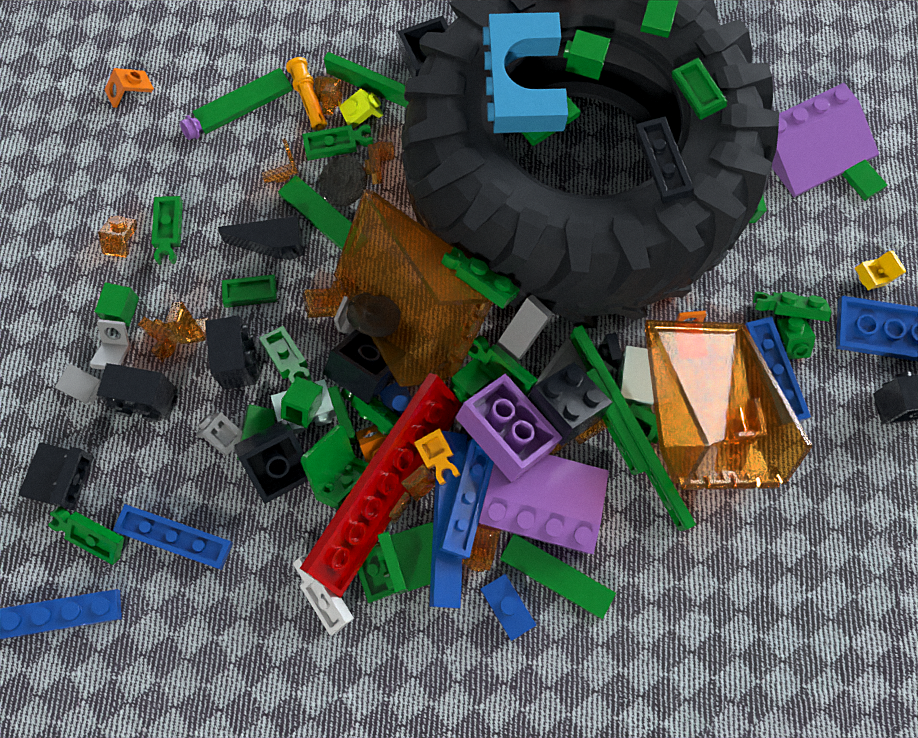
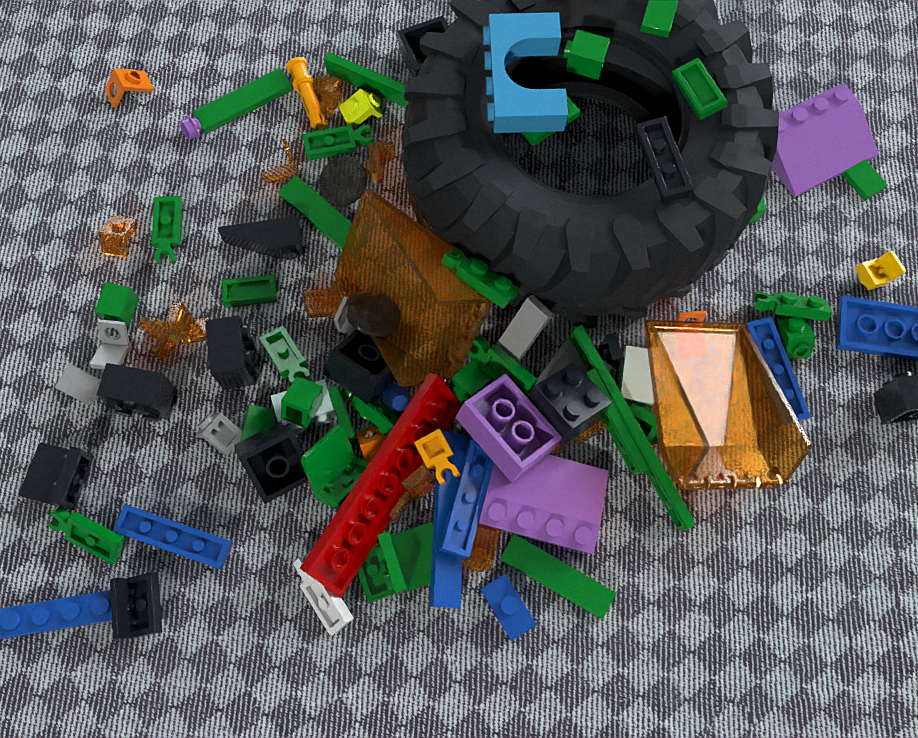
clear orange bracket [723,398,768,444] -> none
none -> black bracket [110,572,163,640]

